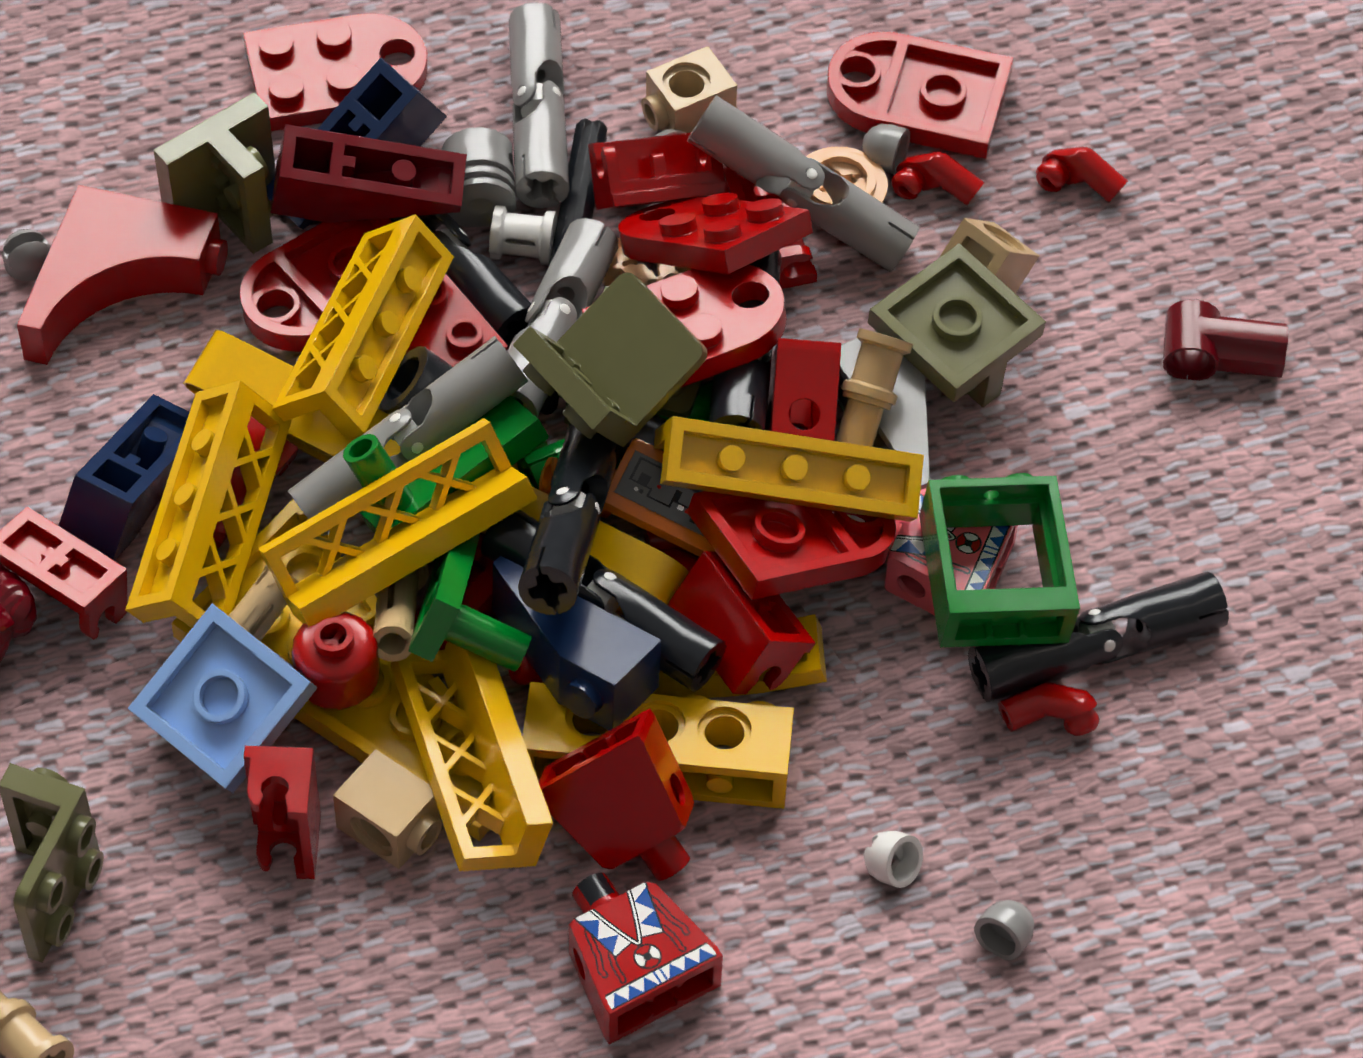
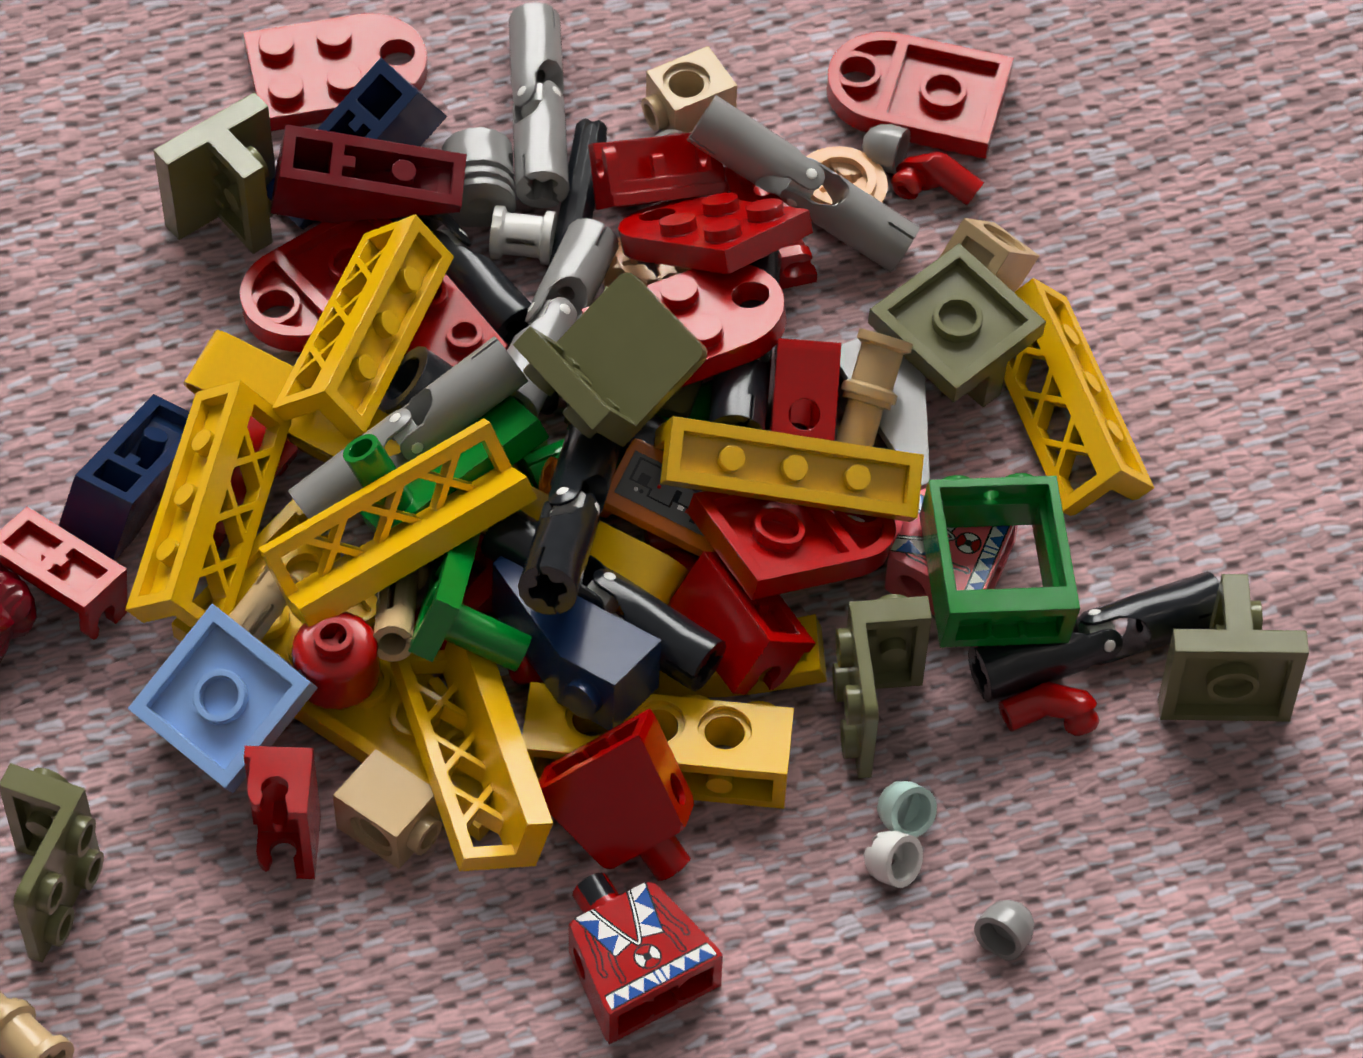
light grey hinge [2,229,50,281] -> none
arch [17,184,228,365] -> none
red arm [1036,147,1128,203] -> none
dark red piece [1163,299,1289,381] -> none
none -> olive bracket [832,594,932,778]
none -> light aqua hinge [877,781,937,837]
none -> yellow fence [1004,278,1154,516]
none -> olive bracket [1158,574,1309,722]

